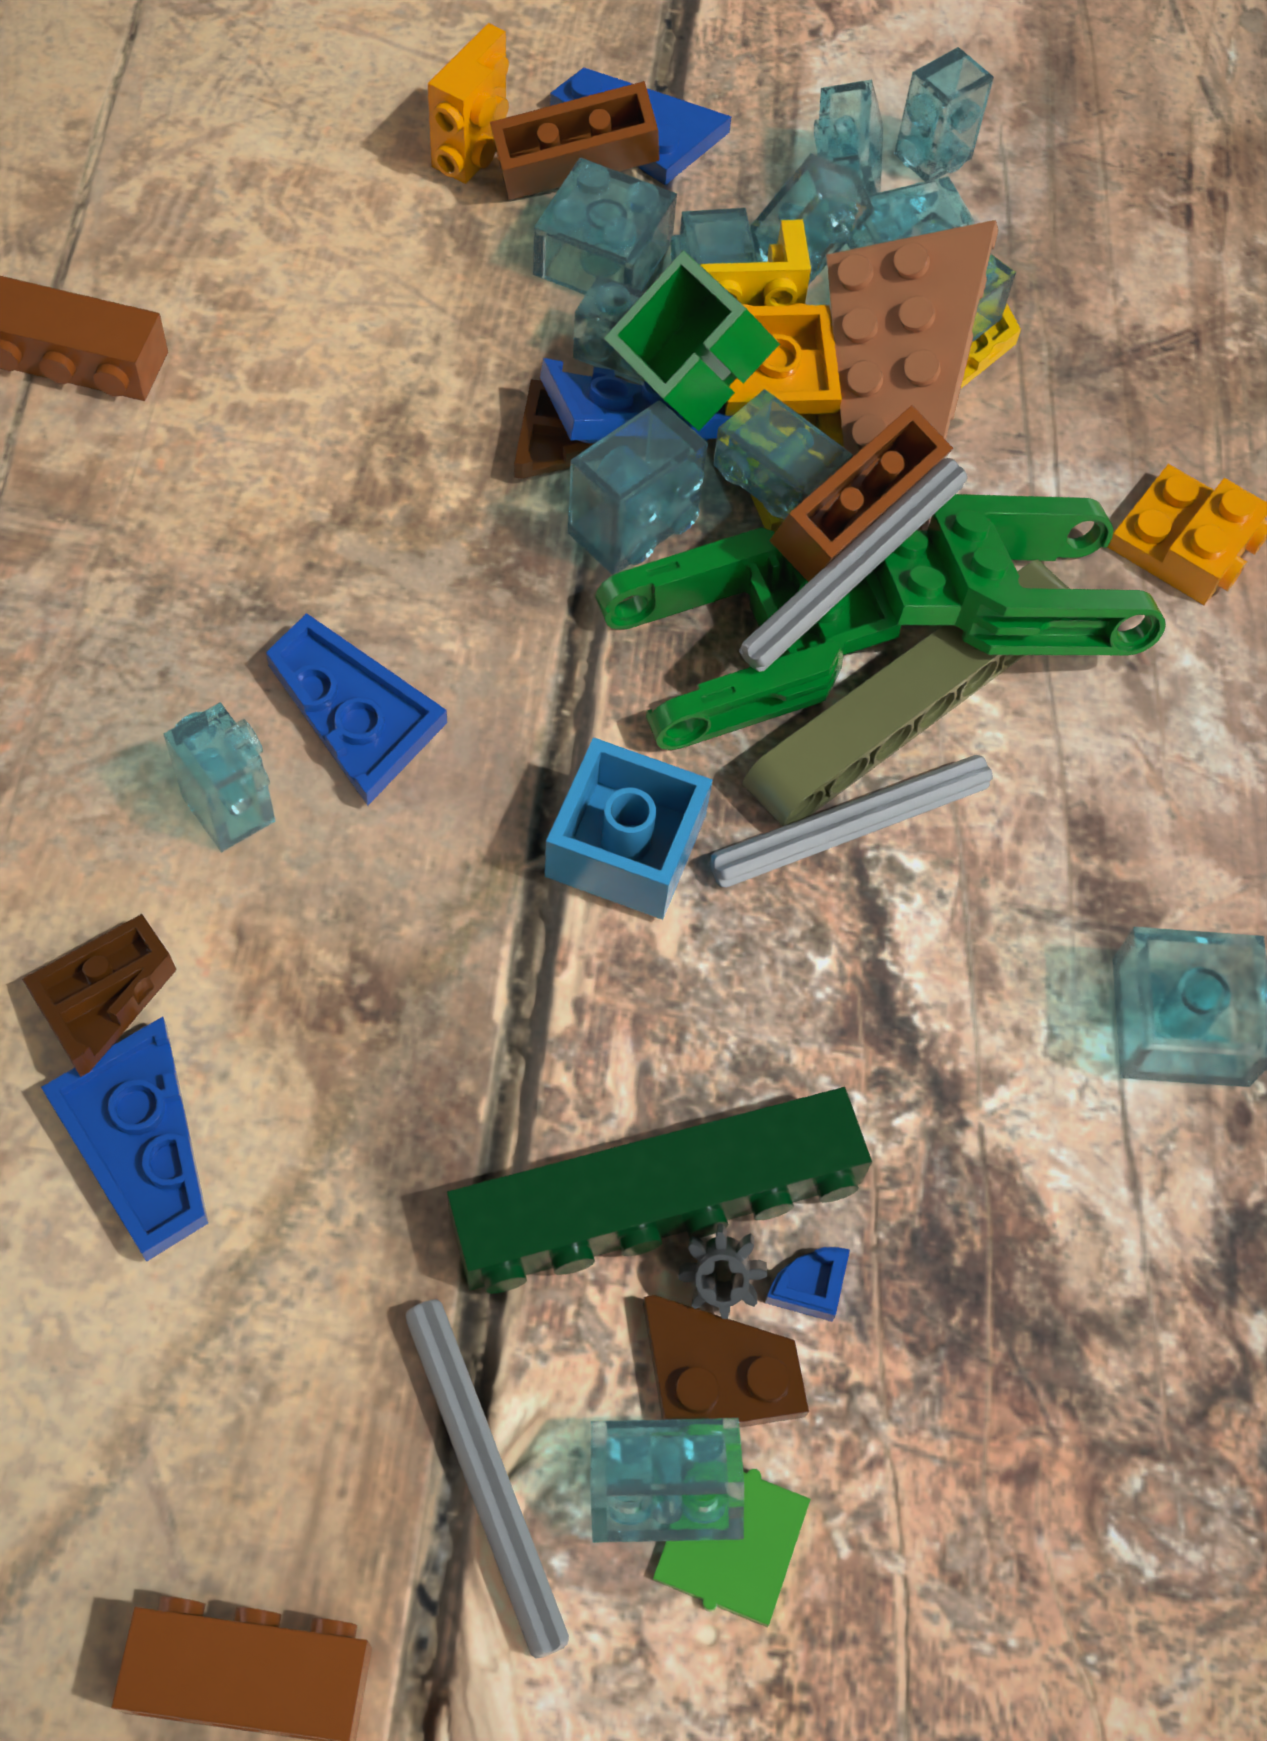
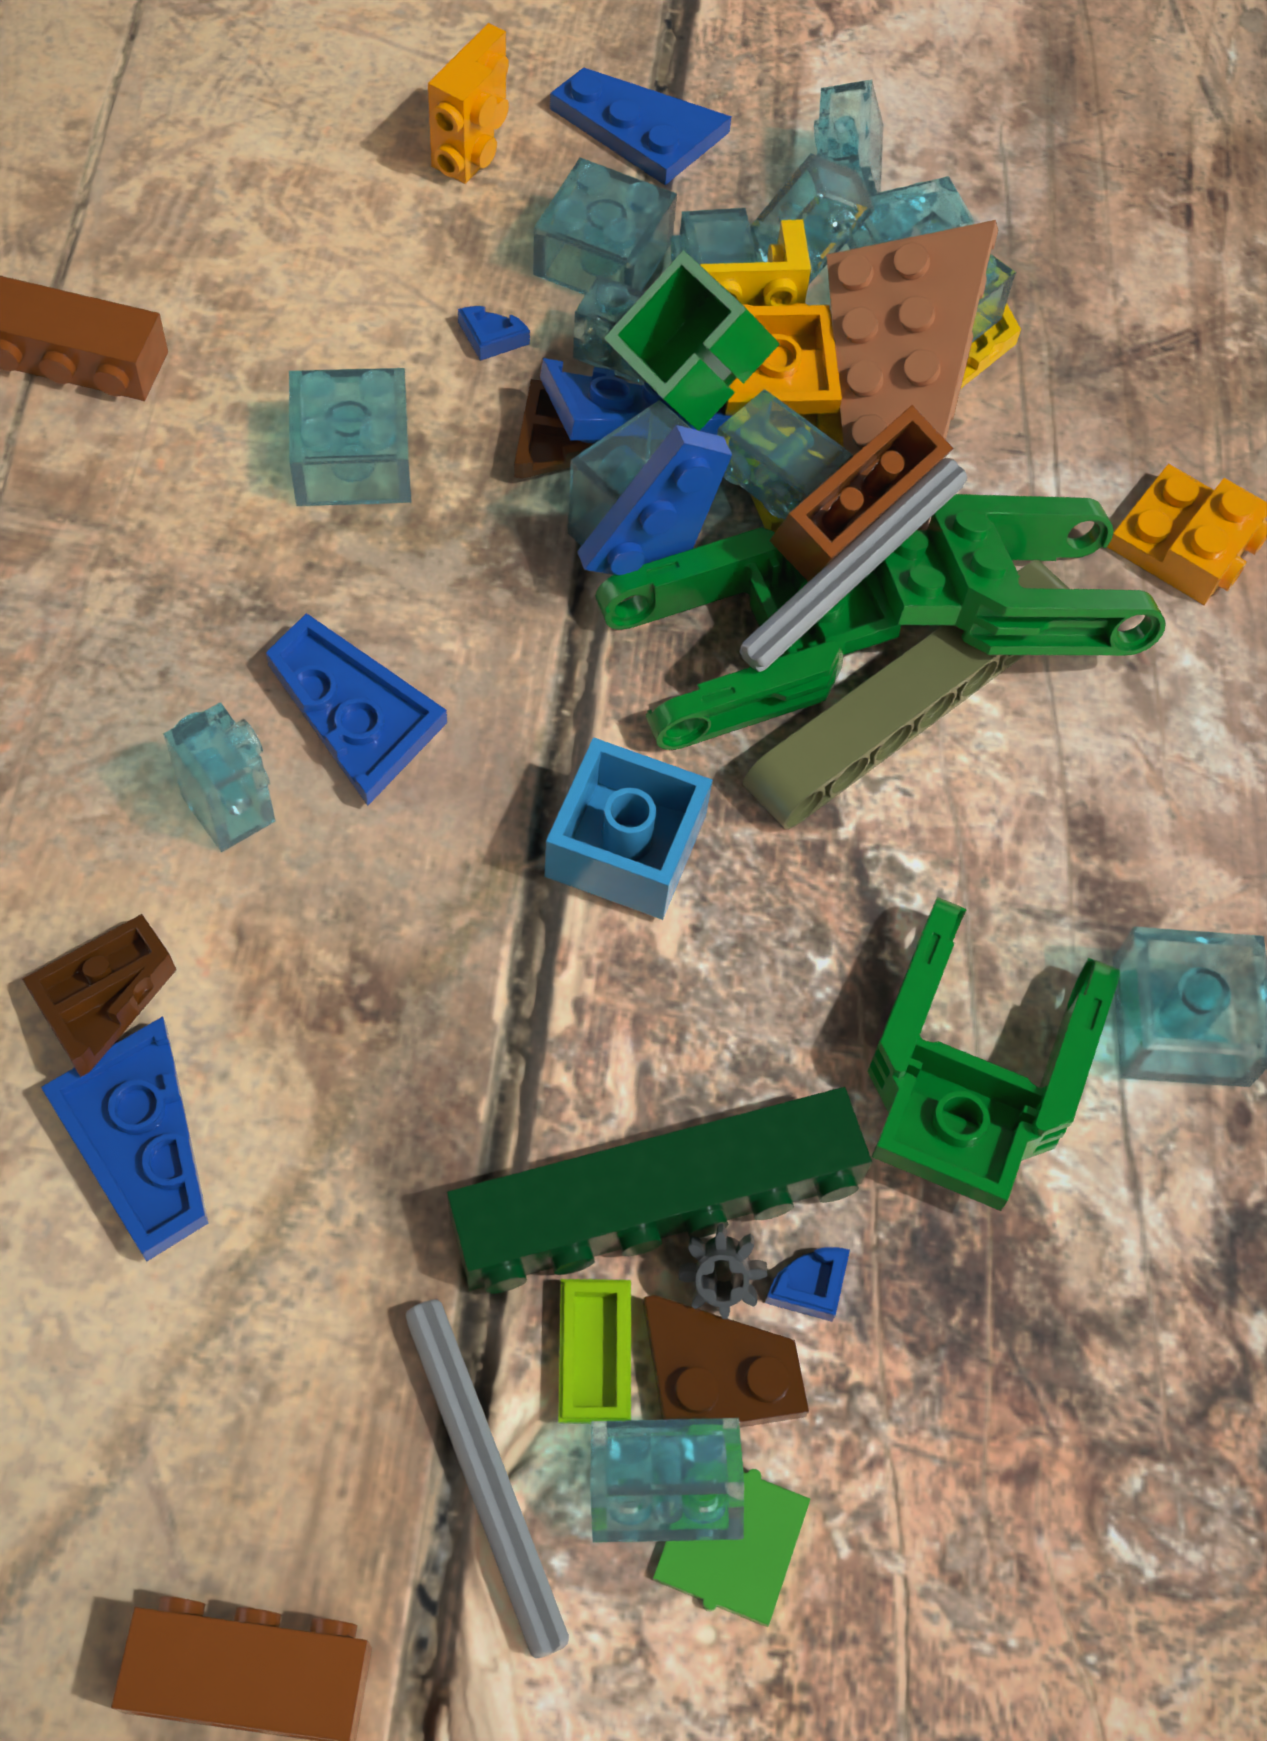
dark orange brick [490,81,660,200] -> none
light grey axle [710,755,993,888] -> none
clear light blue brick [894,47,994,184] -> none
none -> clear light blue brick [289,368,411,506]
none -> blue tile [458,306,530,361]
none -> lime tile [558,1279,631,1424]
none -> blue wing [577,425,732,575]
none -> green plate [867,897,1121,1211]

